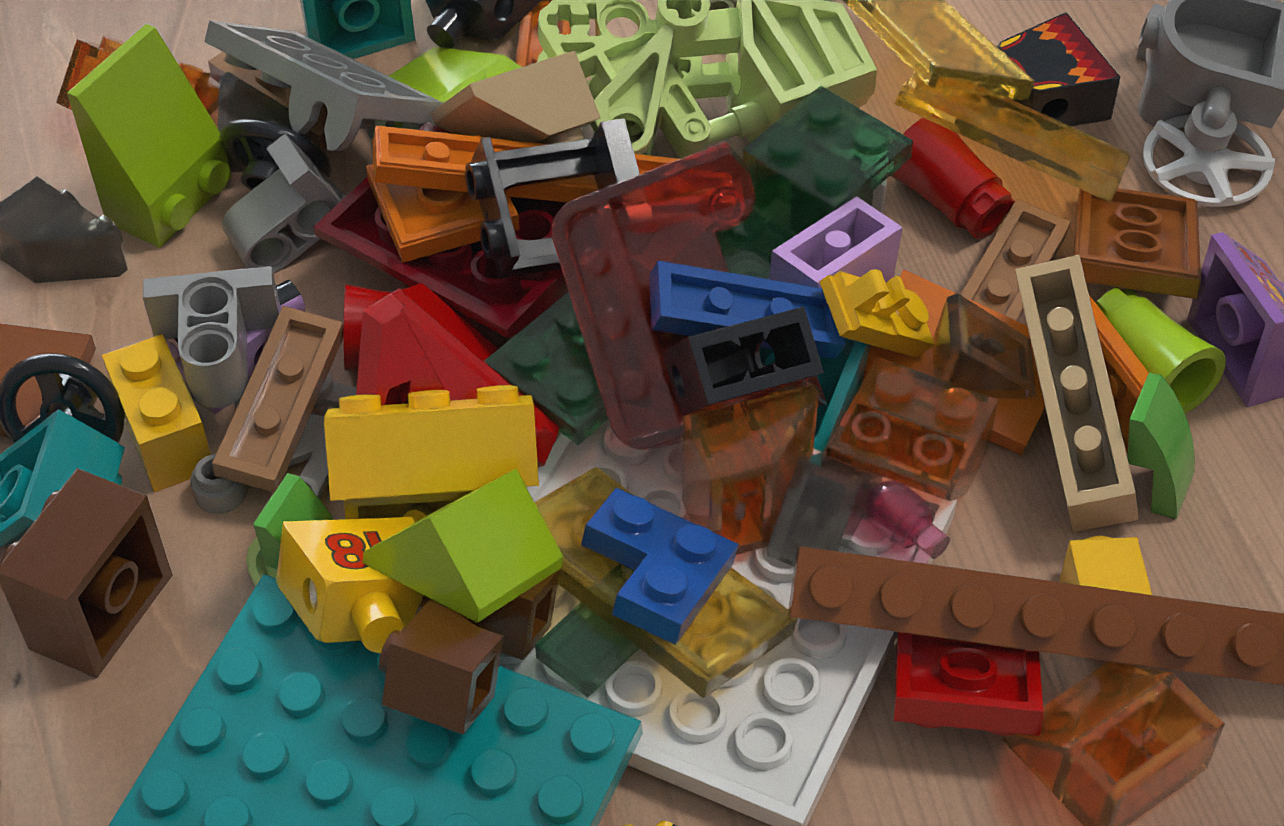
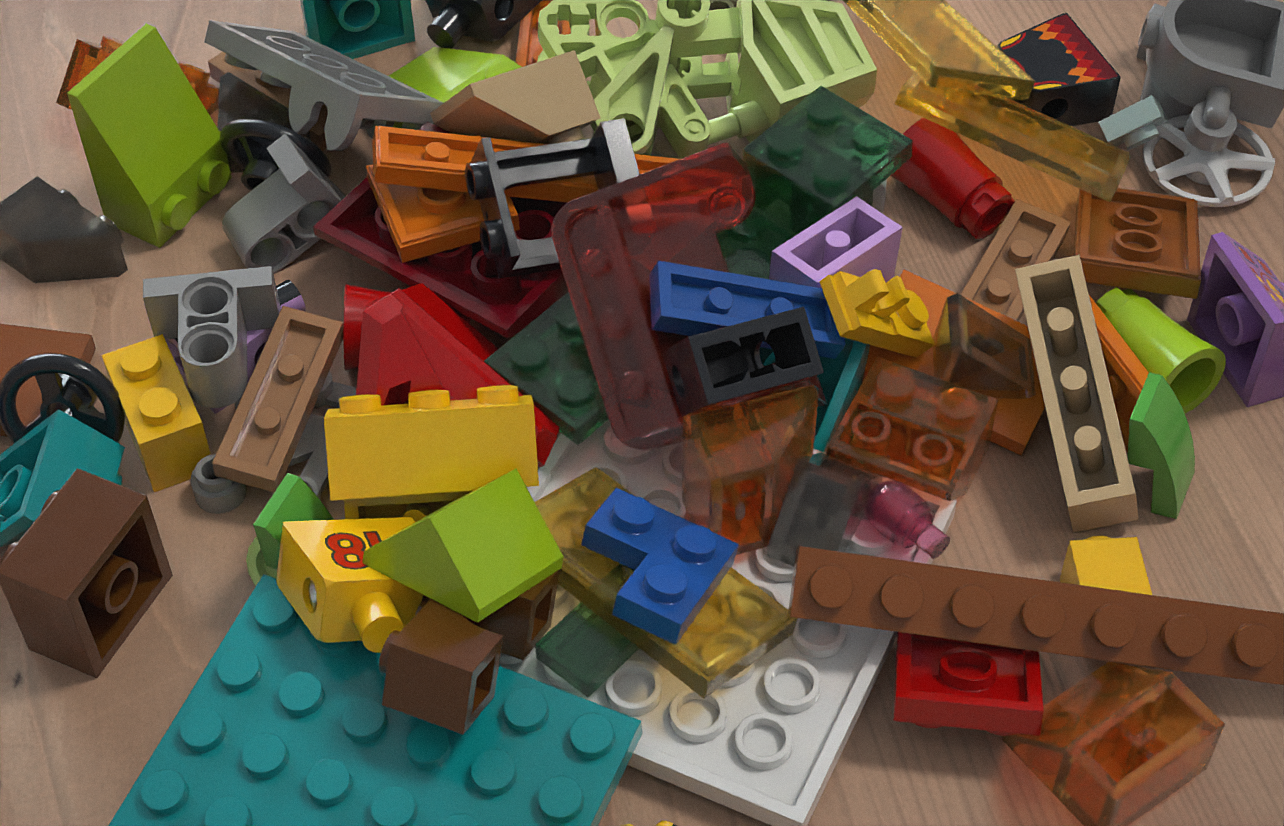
none -> light aqua plate [1099,95,1168,150]

